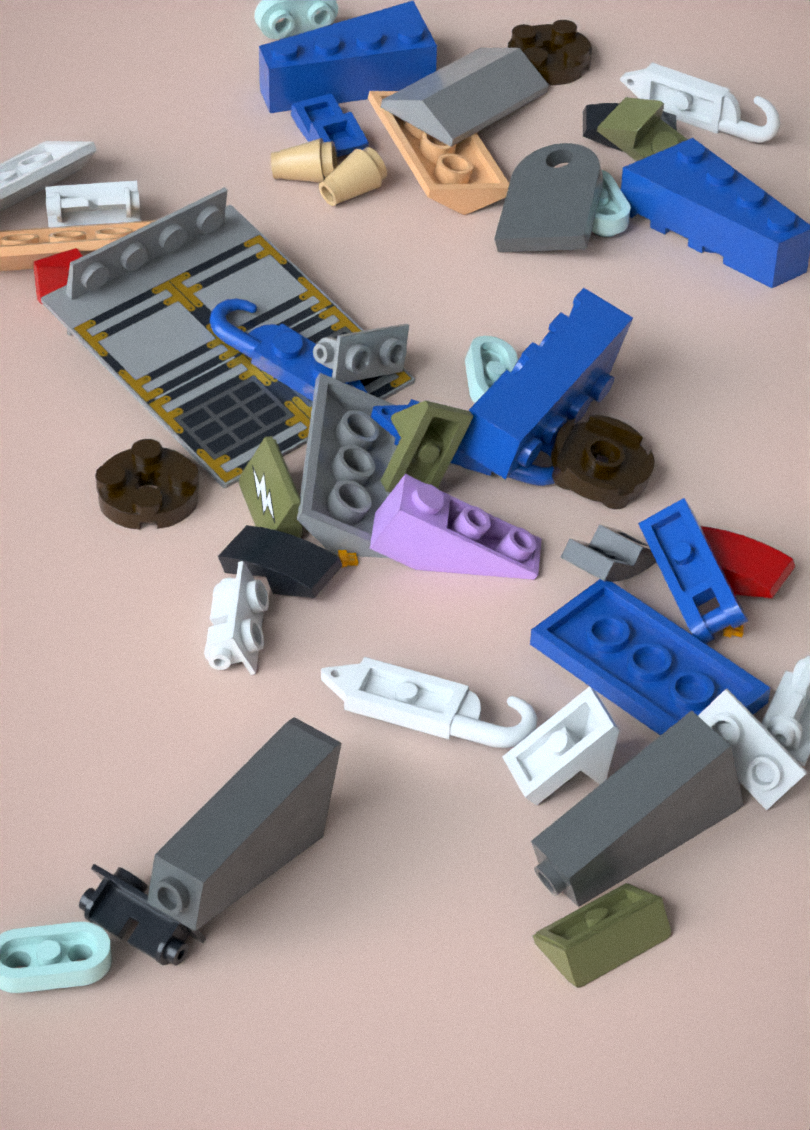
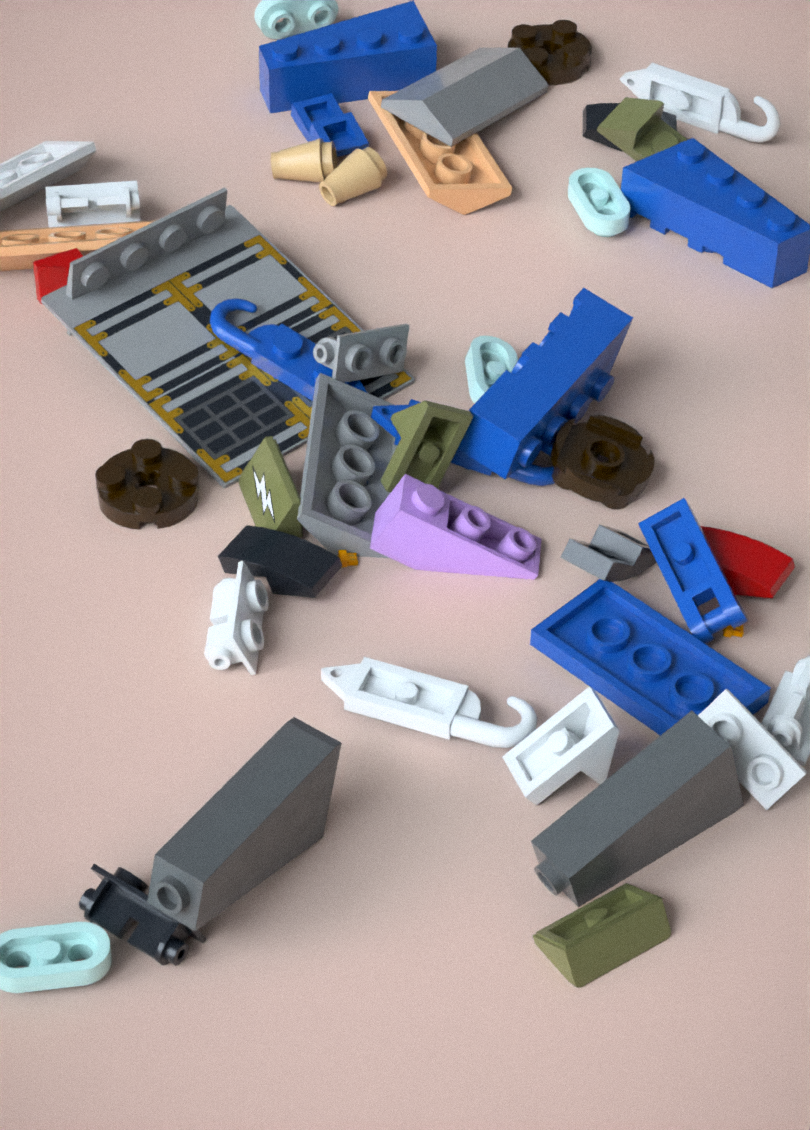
dark grey tile [494,143,604,252] -> none

